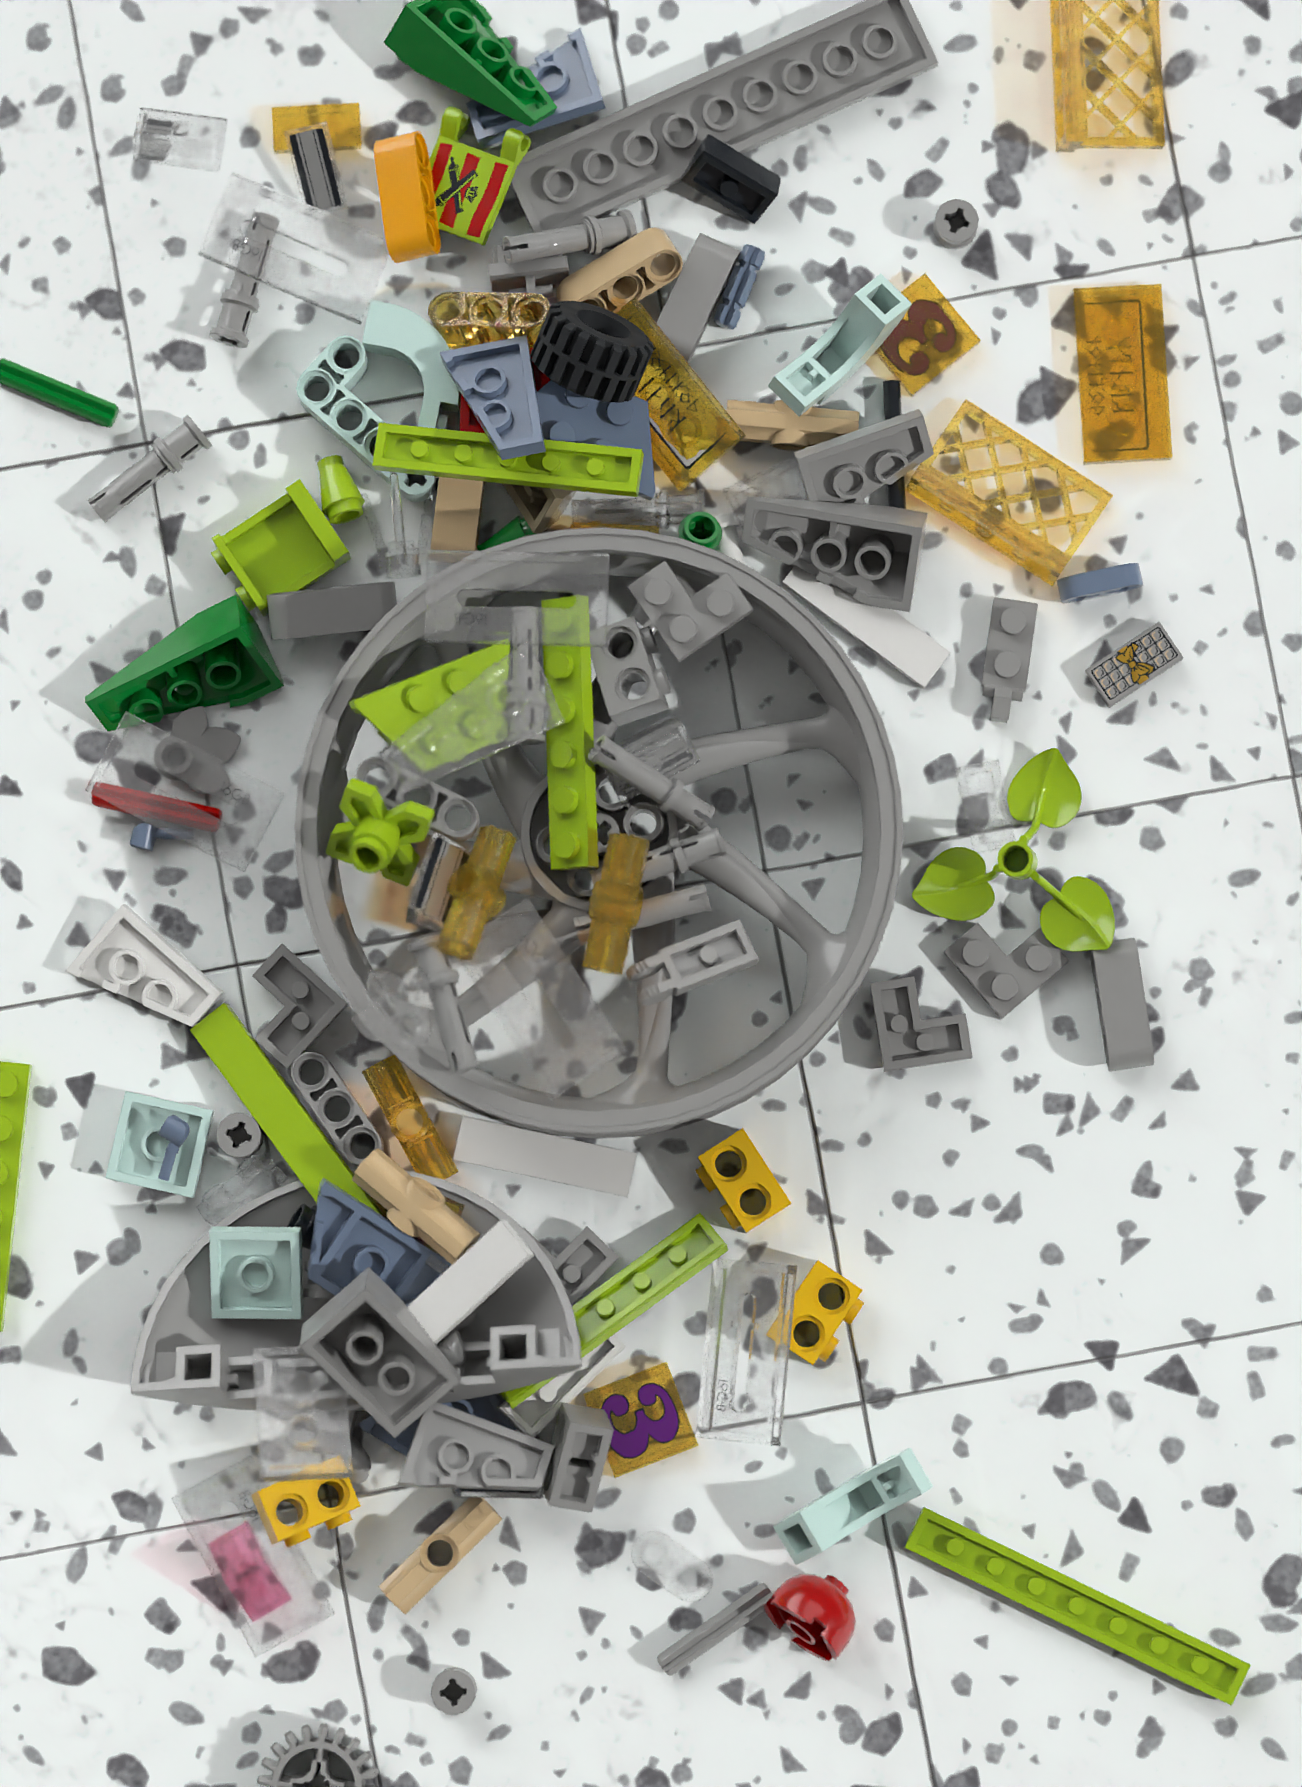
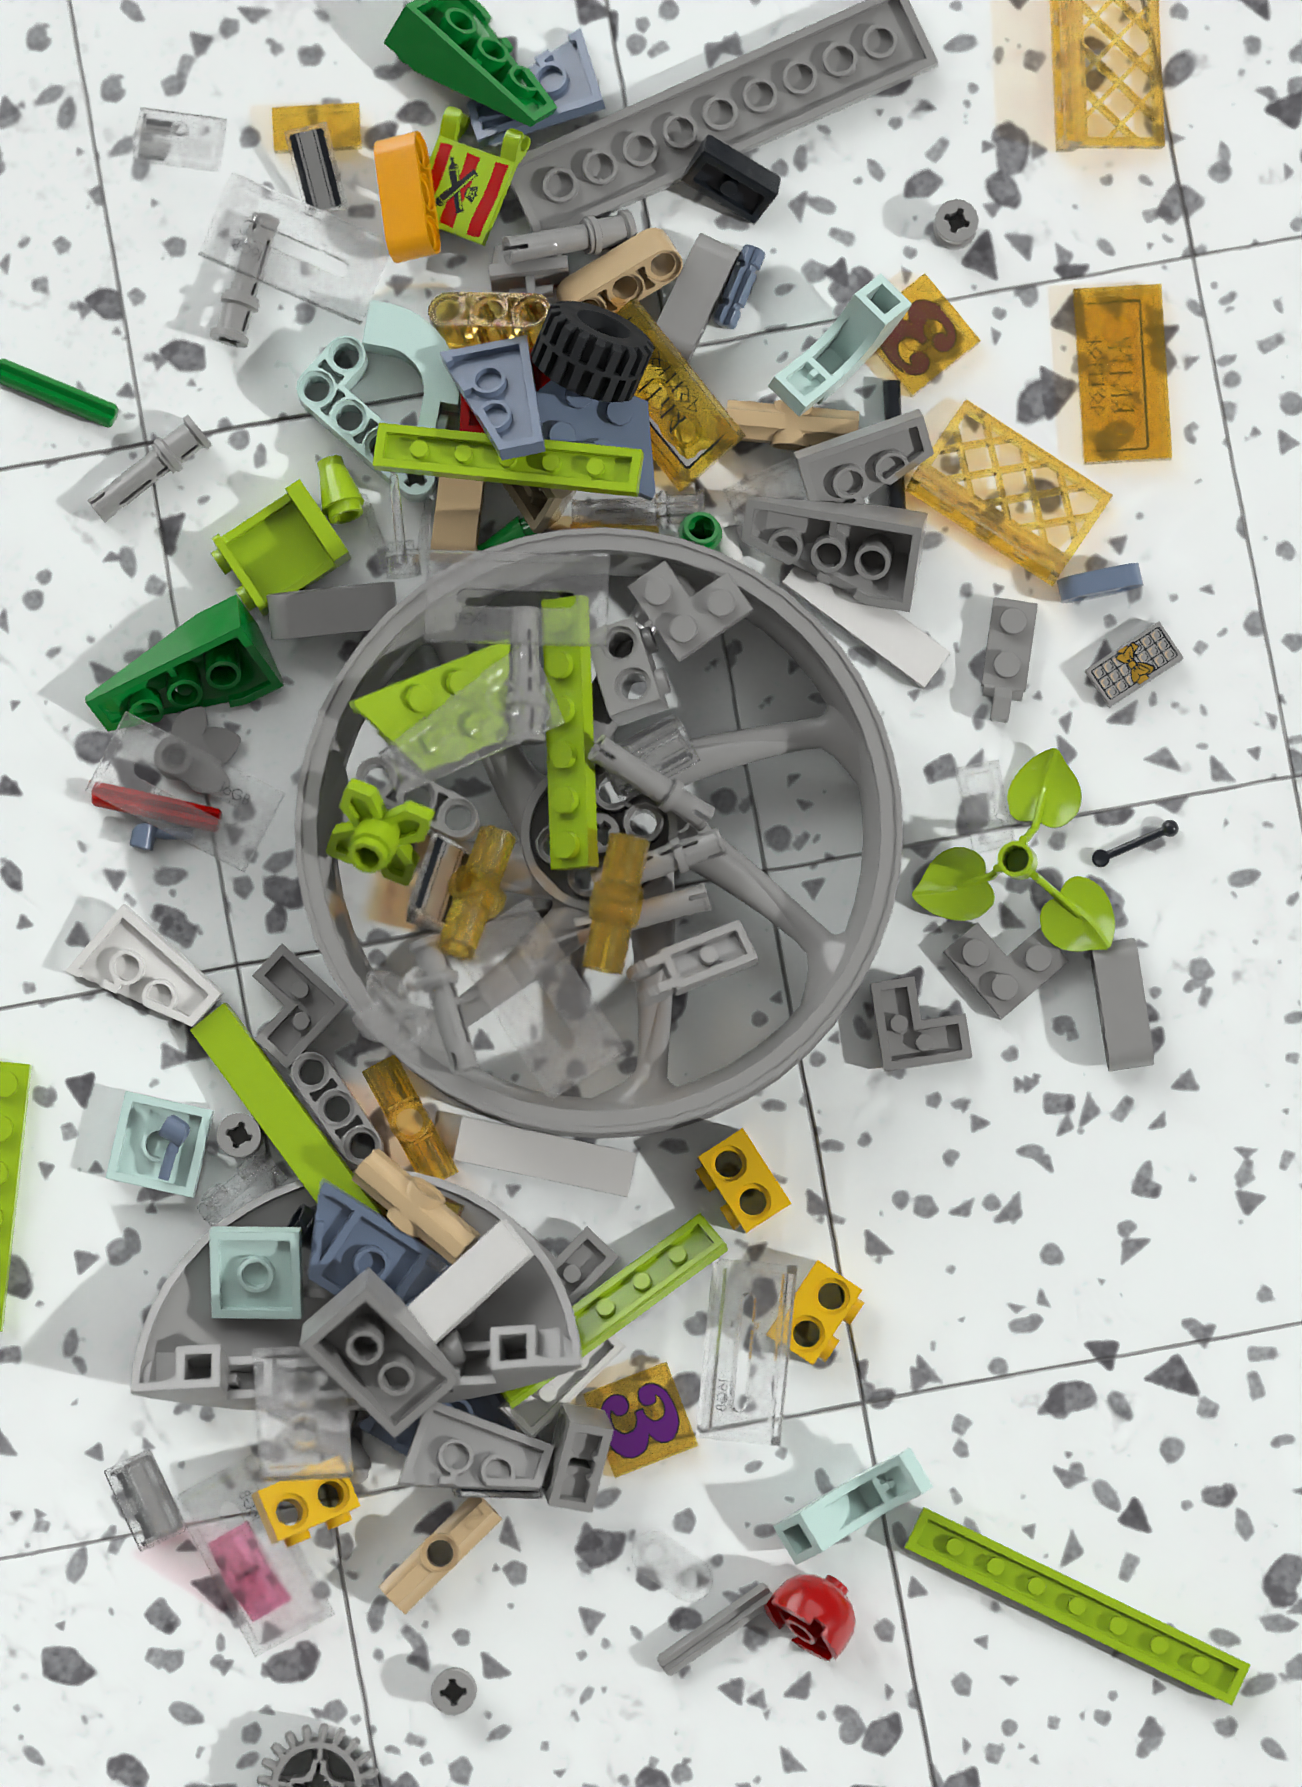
none -> clear slope [104,1450,186,1552]
none -> black hinge [1092,819,1179,868]

